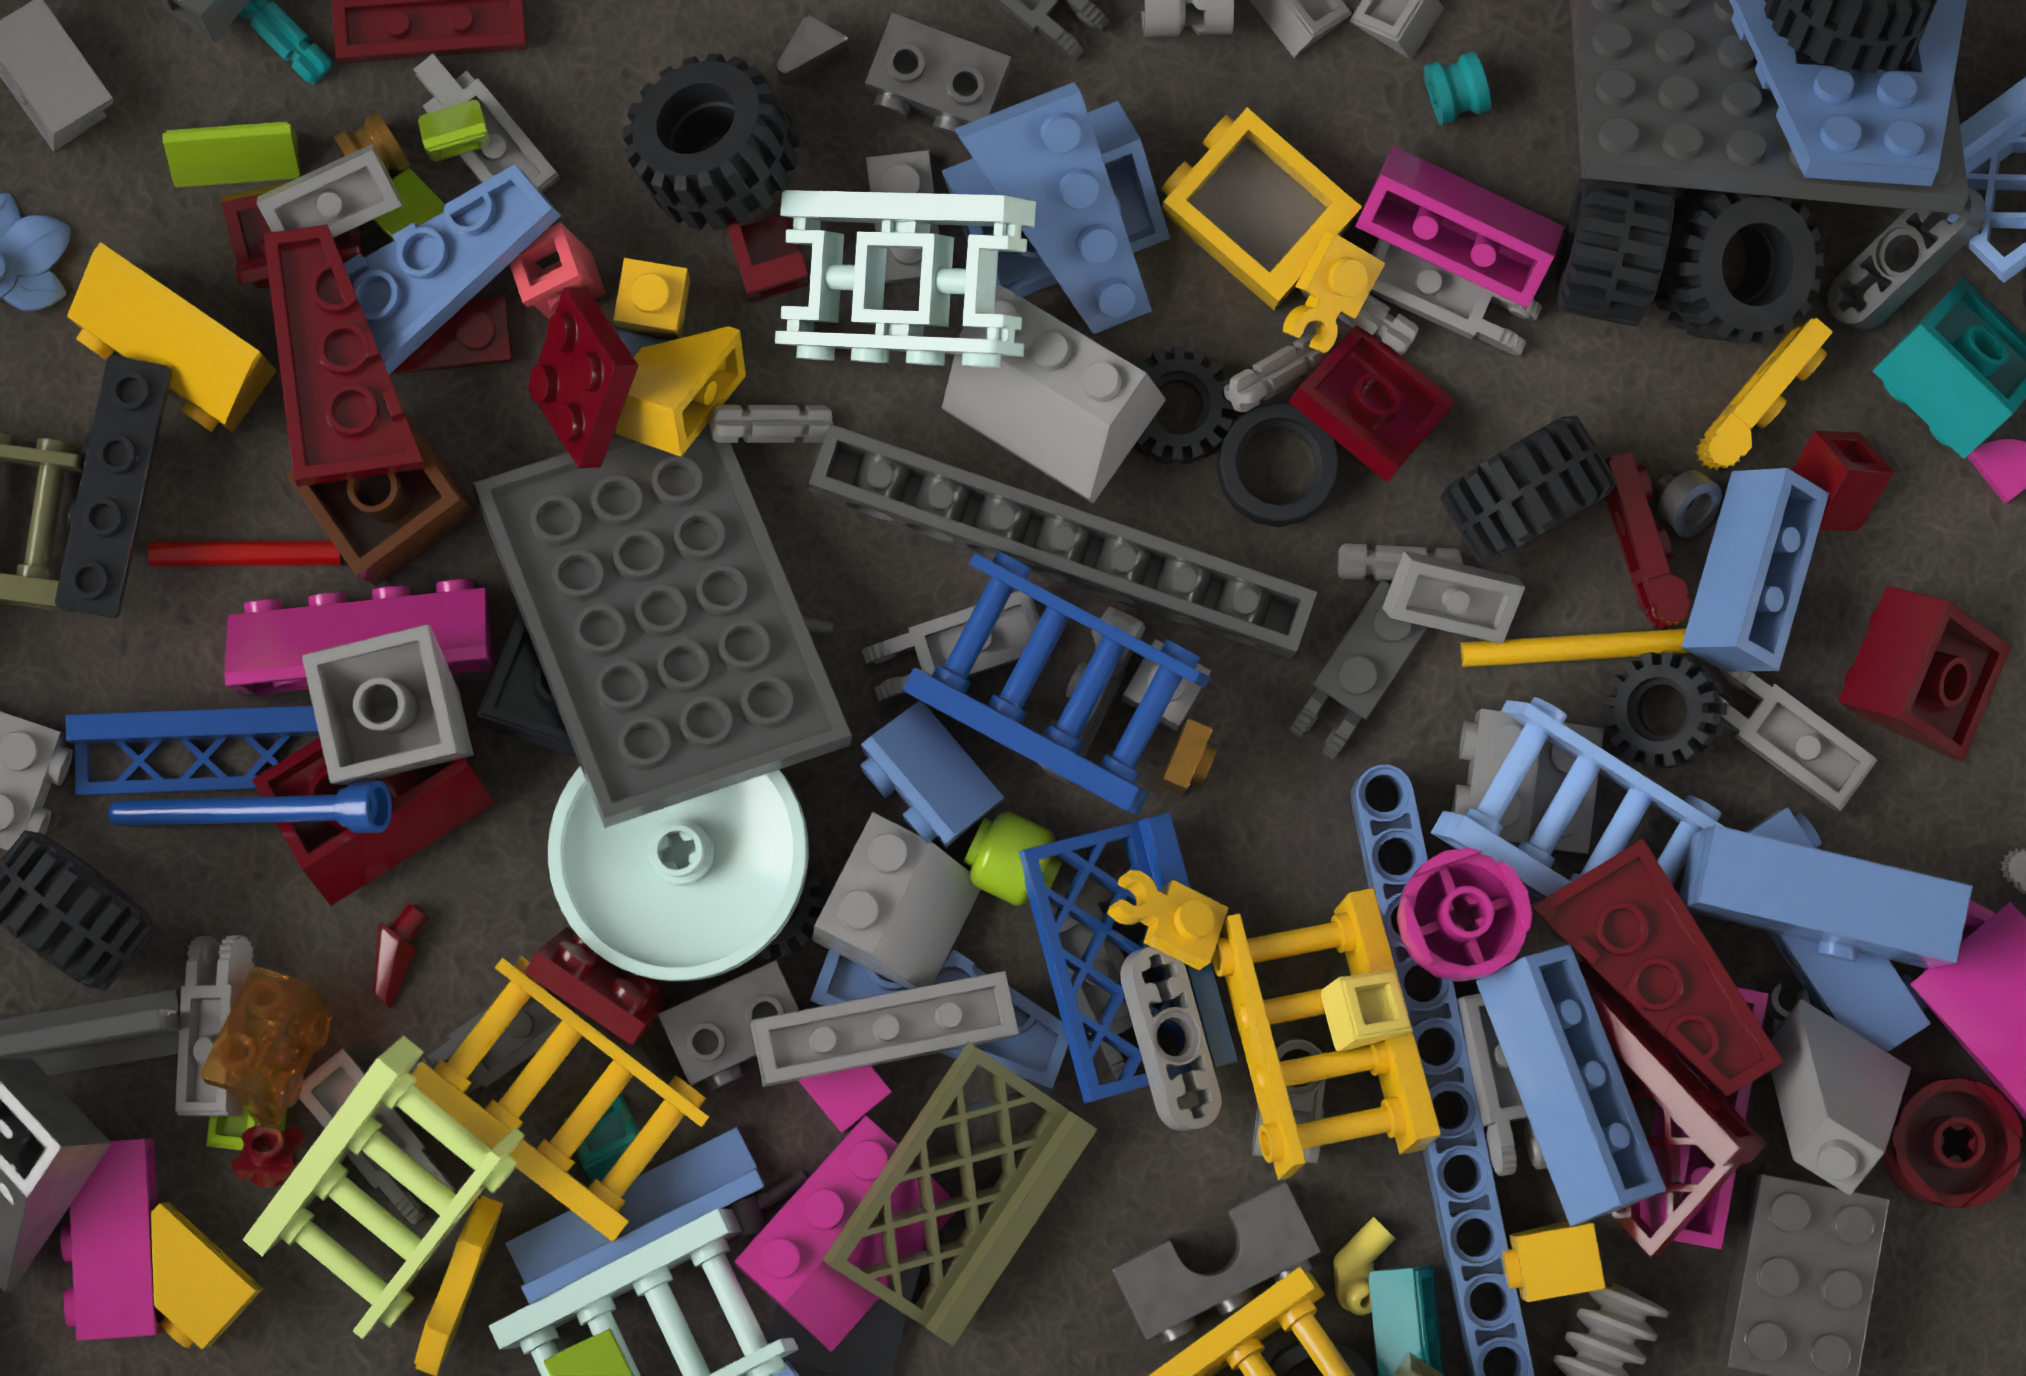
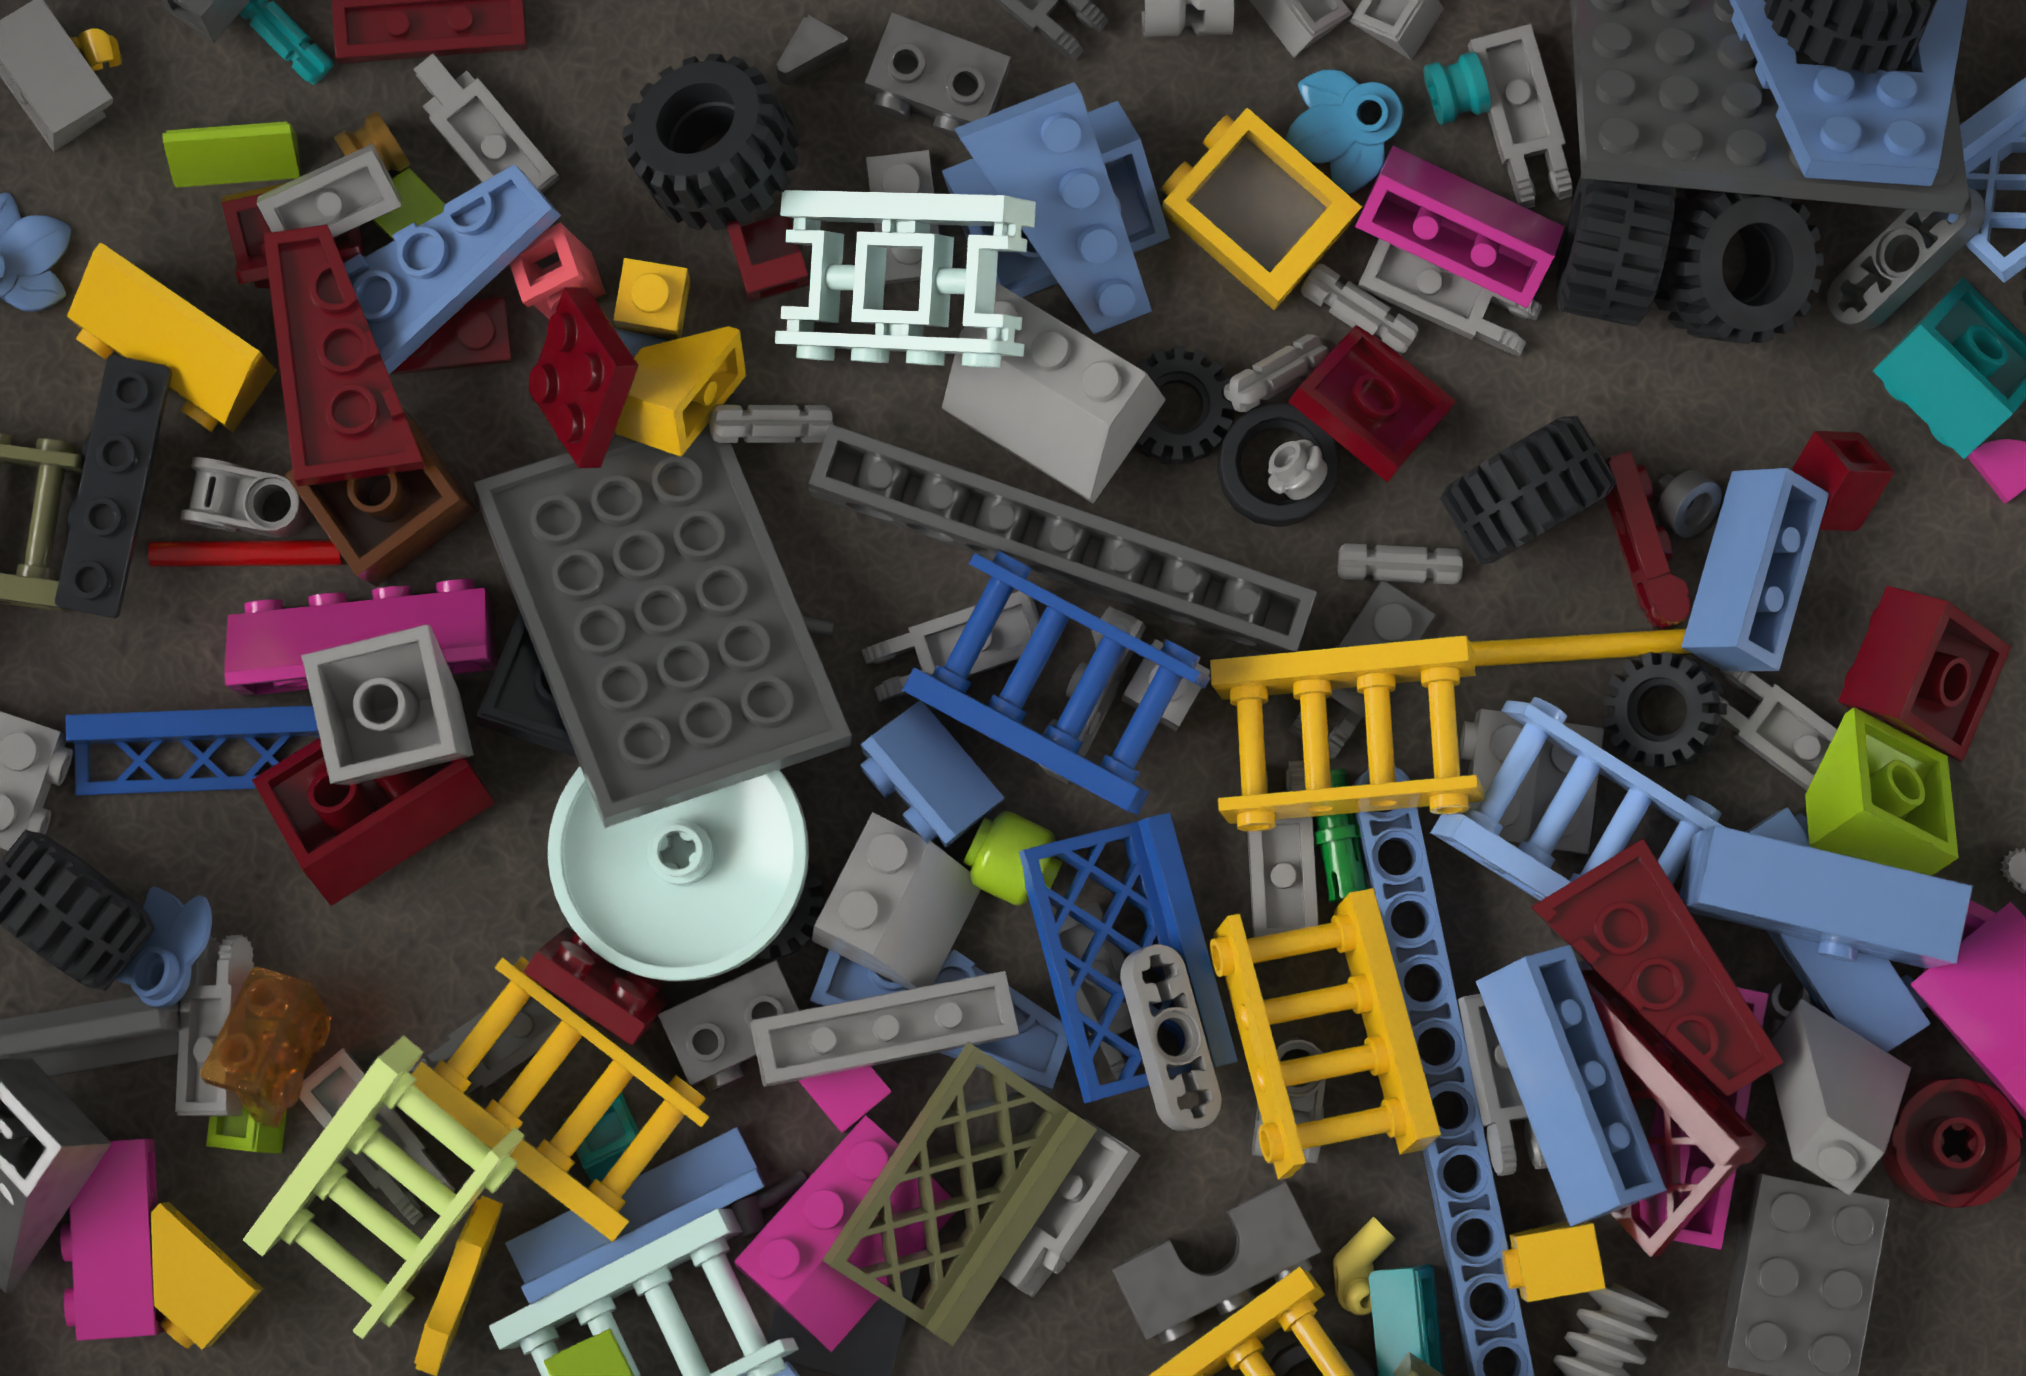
blue piece [108,780,392,833] -> none
dark red plate [232,1125,305,1188] -> none
dark red bar [373,903,429,1009] -> none
lime slope [418,100,492,162] -> none
yellow plate [1108,870,1228,970] -> none
pearl gold plate [1158,719,1218,797] -> none
yellow plate [1283,230,1385,353] -> none
light yellow slope [1321,969,1413,1051] -> none
light grey plate [1382,551,1525,644] -> none
dark pink cylinder [1397,848,1532,982] -> none
yellow hinge [1695,318,1833,470] -> none
none -> yellow hand [70,28,122,71]
none -> medium blue plate [116,887,212,1009]
none -> light grey piece [180,457,310,538]
none -> light grey hinge [1000,1118,1141,1297]
none -> yellow fence [1210,635,1485,831]
none -> light grey hinge [1247,760,1318,937]
none -> light grey plate [1268,439,1327,500]
none -> dark azure plate [1285,70,1404,194]
none -> green pin [1313,769,1369,902]
none -> light grey hinge [1468,24,1573,209]
none -> lime slope [1805,707,1959,876]

